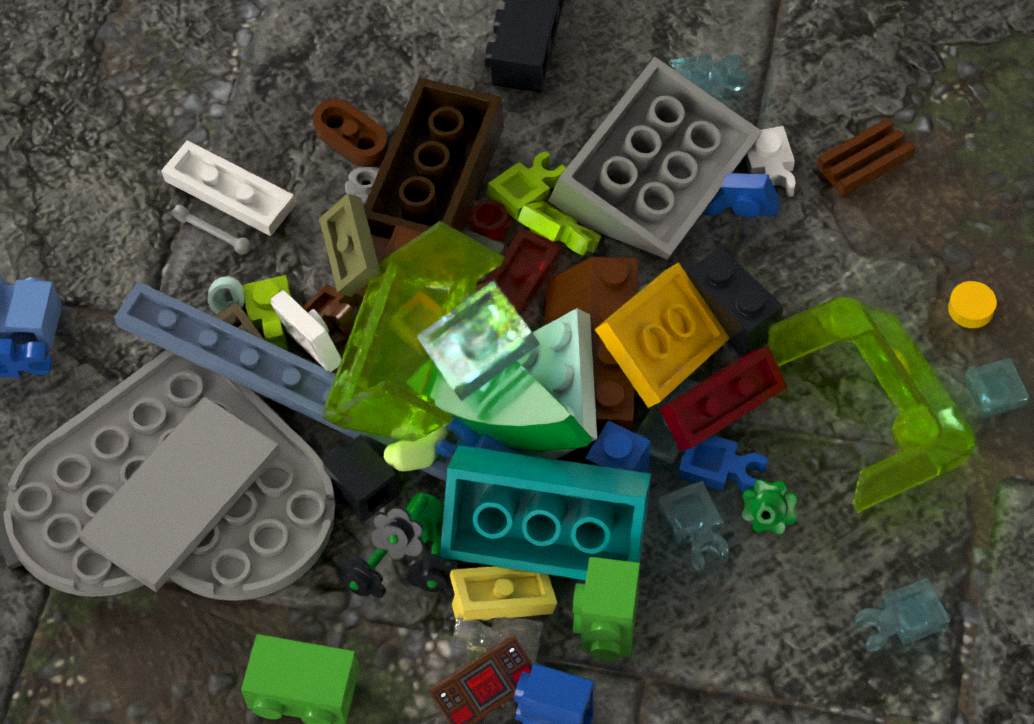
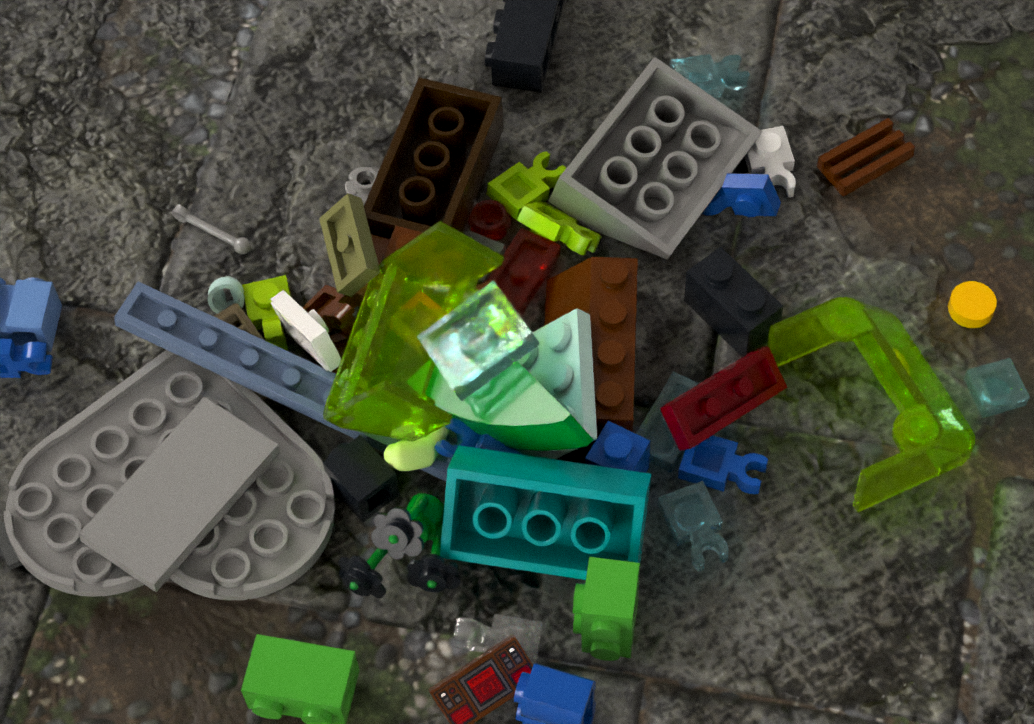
white plate [161,140,296,236] -> none
reddish brown plate [313,99,389,167] -> none
light yellow plate [450,566,557,623] -> none
yellow plate [595,262,730,408] -> none
green plant [742,479,798,534] -> none
clear light blue plate [853,578,950,651] -> none

